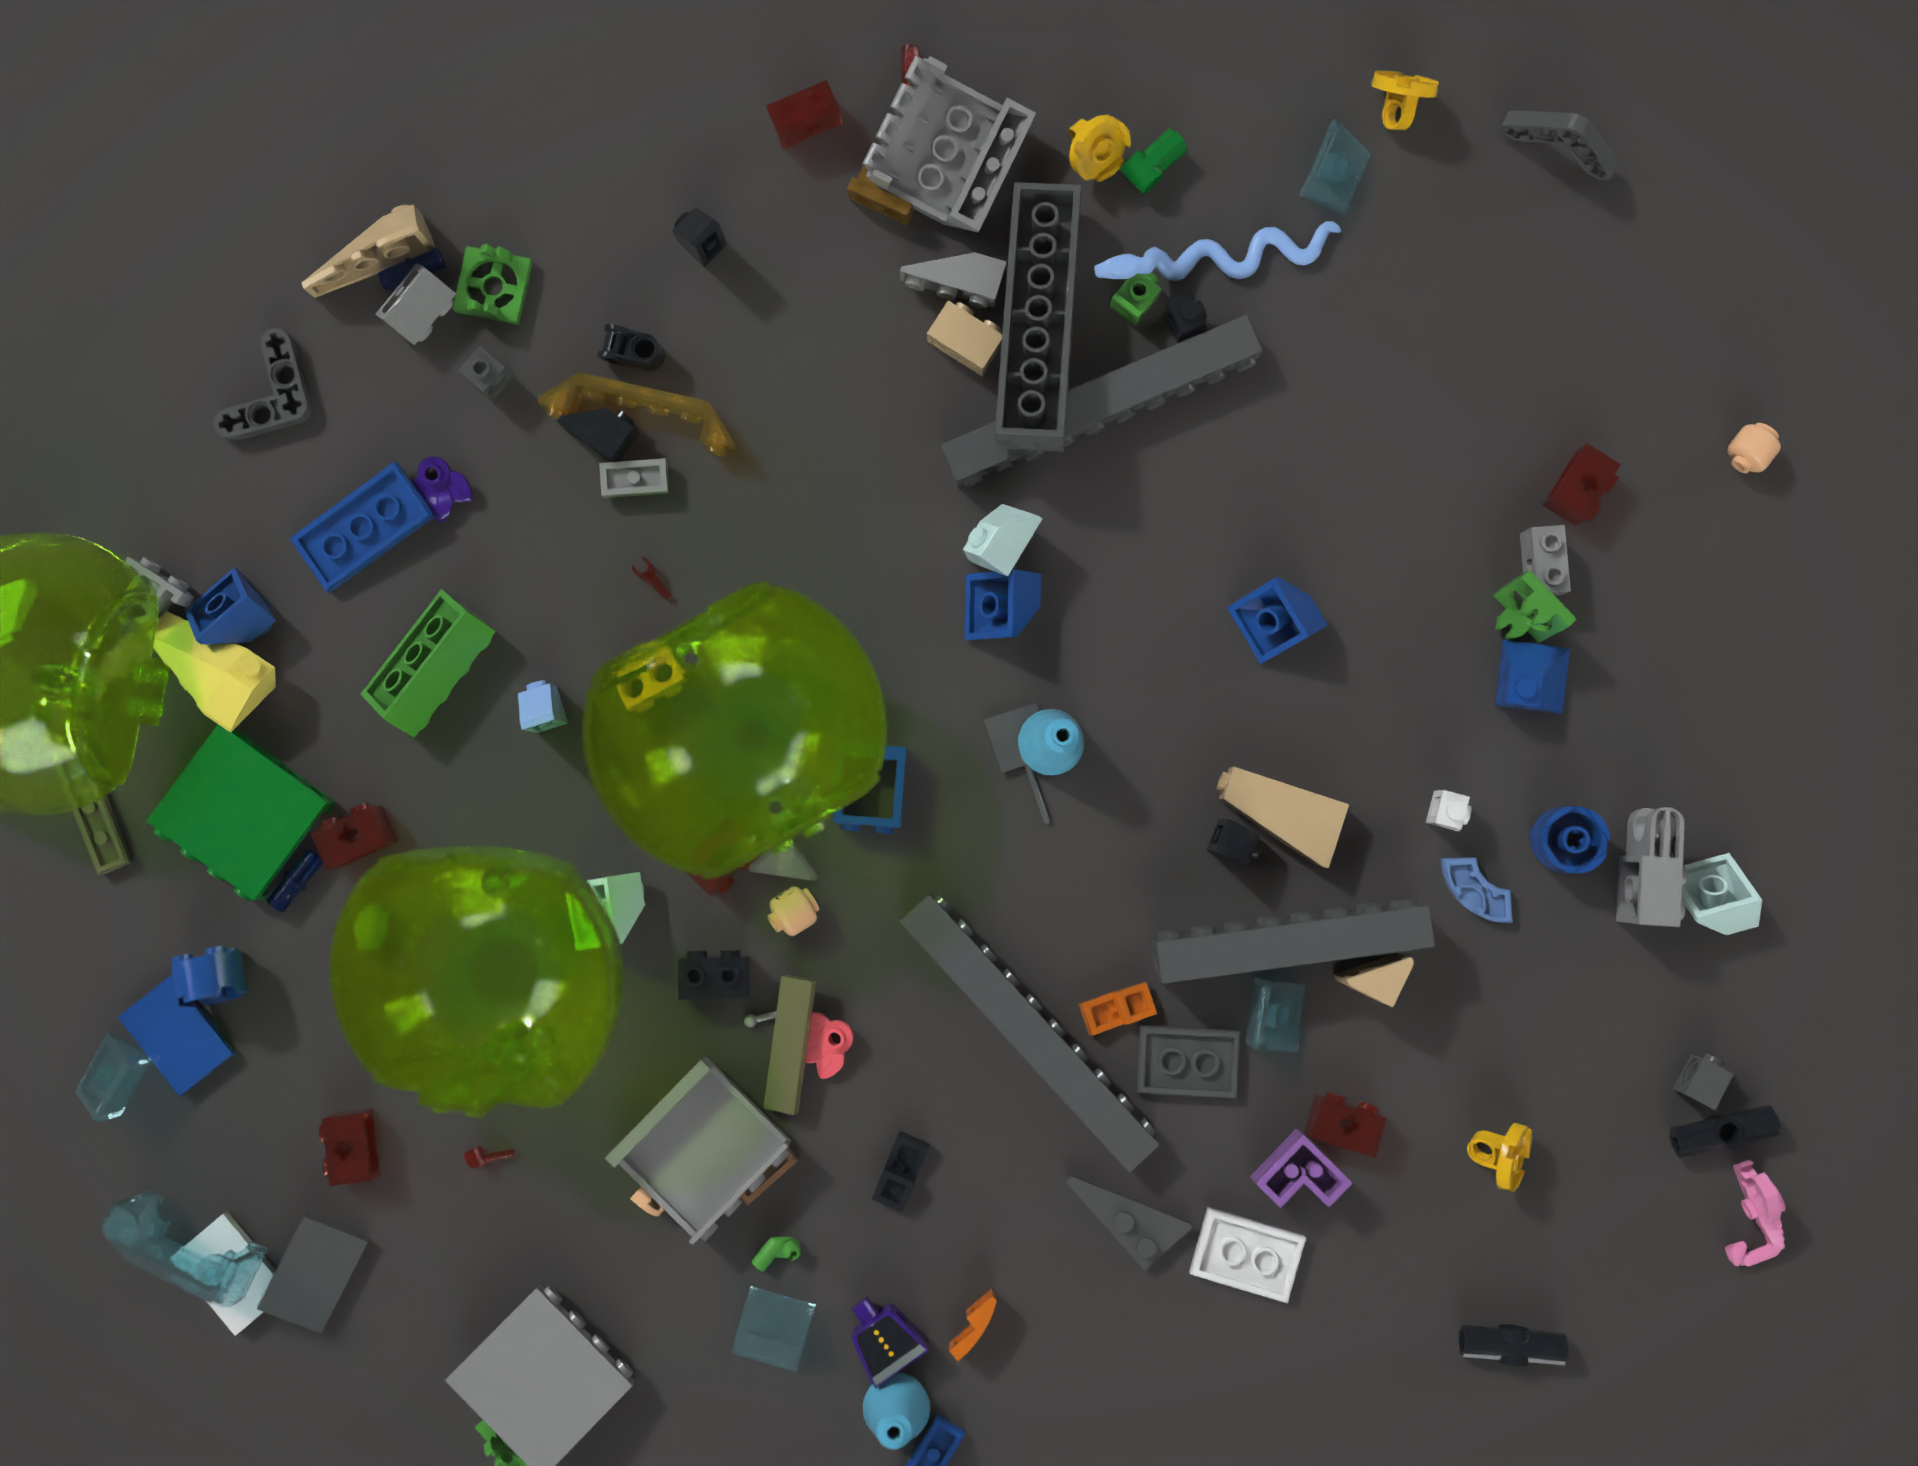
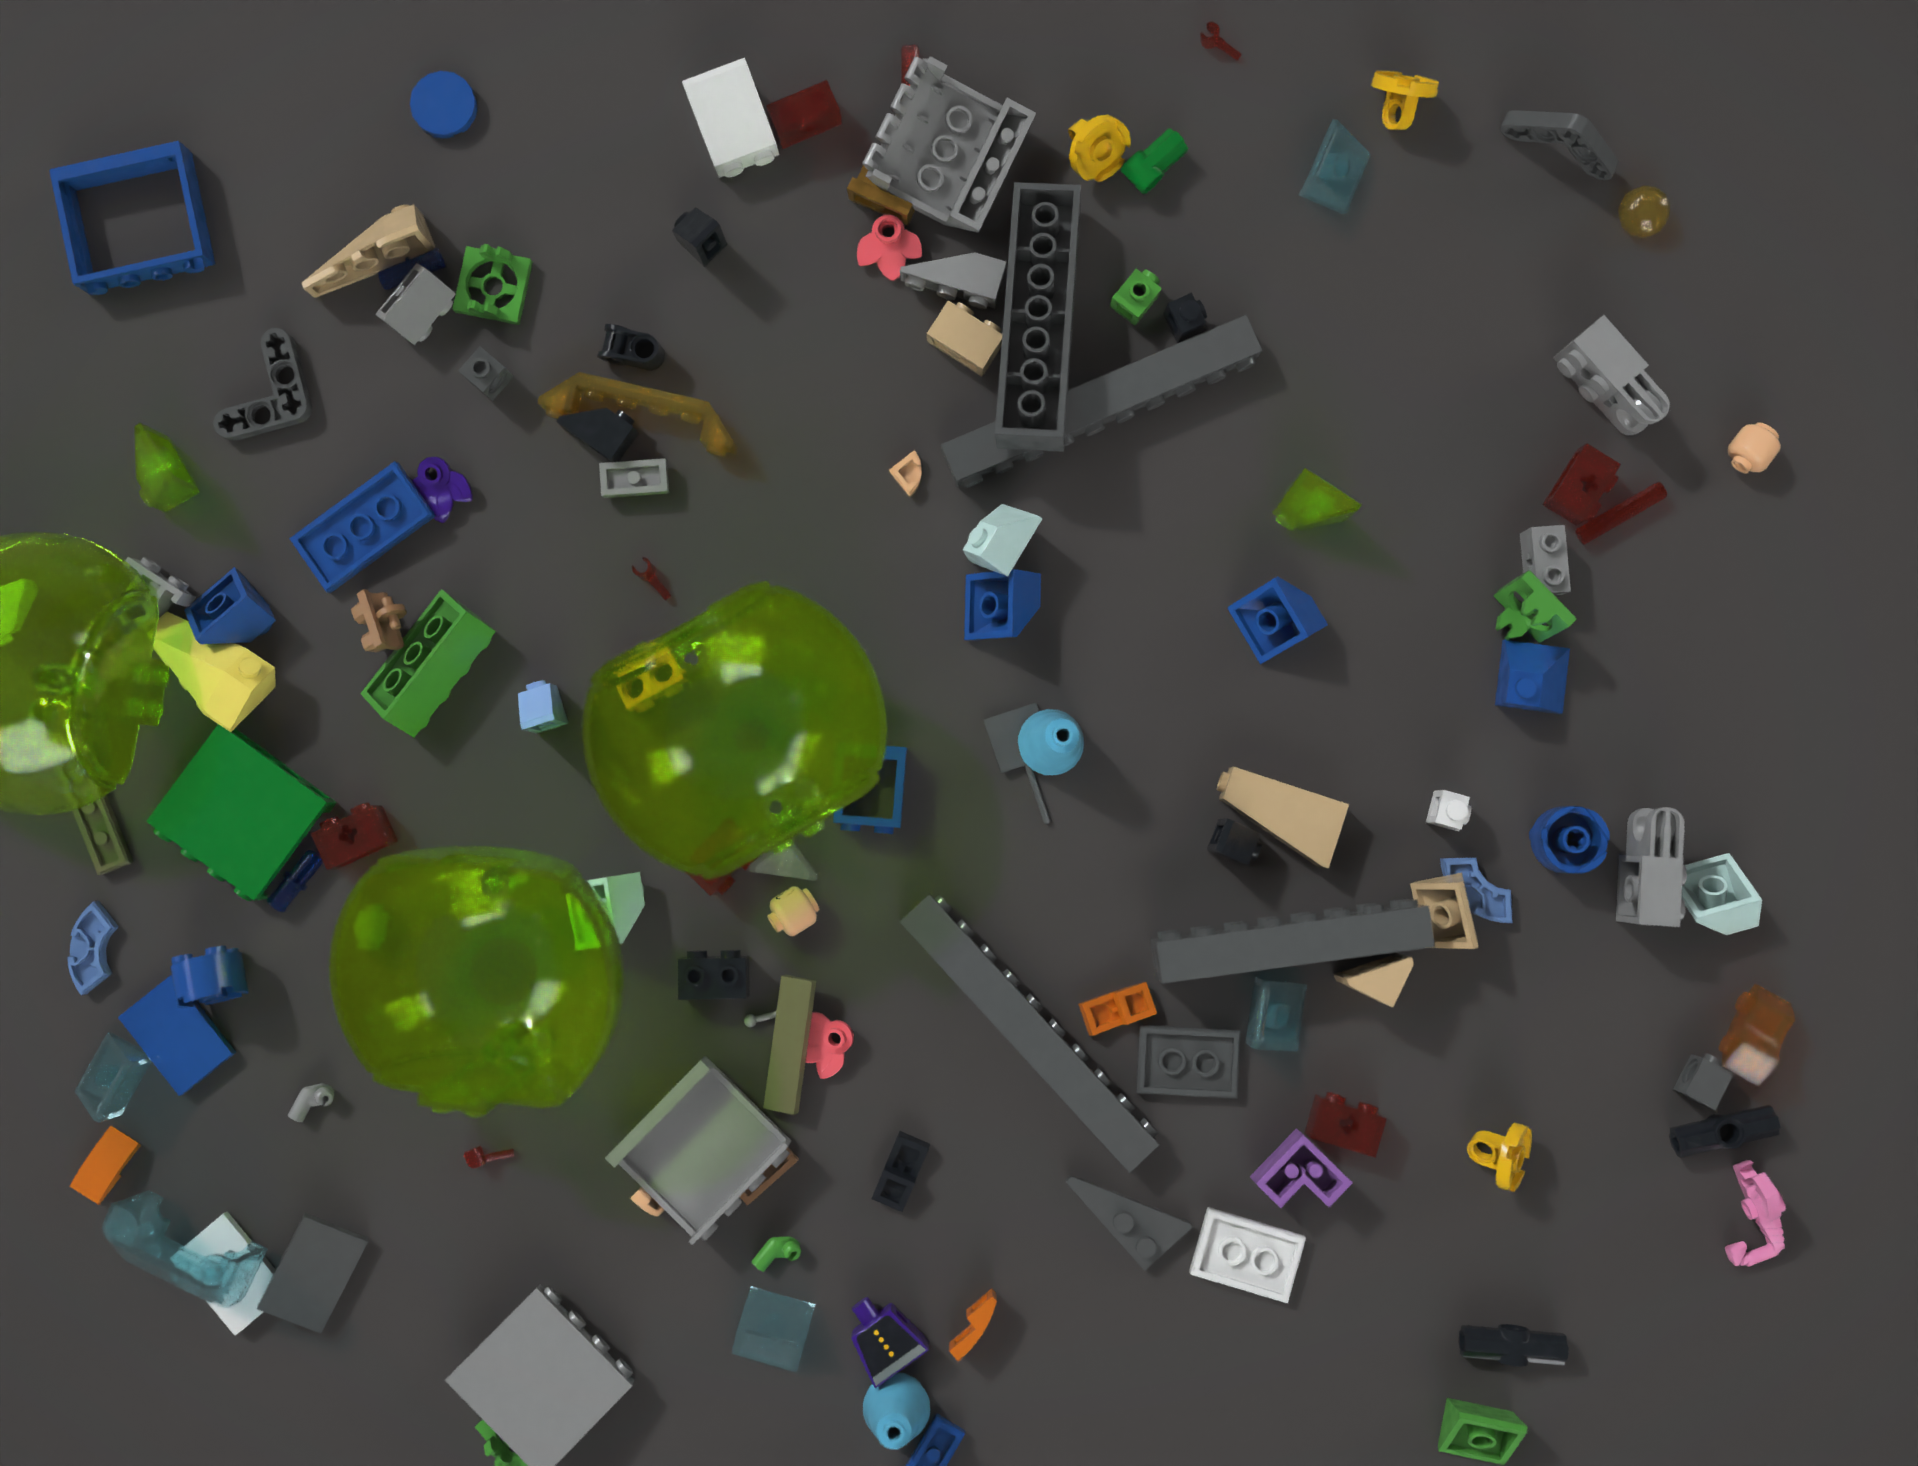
clear red brick [319,1108,380,1186] -> none
light blue animal [1094,221,1341,282] -> none
none -> blue window [49,140,216,295]
none -> medium blue tile [67,901,119,995]
none -> orange slope [70,1125,141,1205]
none -> clear neon green slope [134,423,200,512]
none -> light grey arm [288,1083,334,1122]
none -> medium nougat hips [351,589,407,652]
none -> blue tile [410,71,478,139]
none -> white slope [682,57,779,178]
none -> coral plate [857,215,922,281]
none -> light nougat tile [889,450,922,498]
none -> clear red hand [1200,22,1242,61]
none -> clear neon green slope [1272,468,1362,531]
none -> tan slope [1410,873,1478,949]
none -> bright green slope [1438,1398,1527,1465]
none -> light grey brick [1553,315,1670,435]
none -> clear red axle [1575,482,1668,544]
none -> clear yellow hair [1618,185,1671,238]
none -> clear orange brick [1719,984,1795,1086]

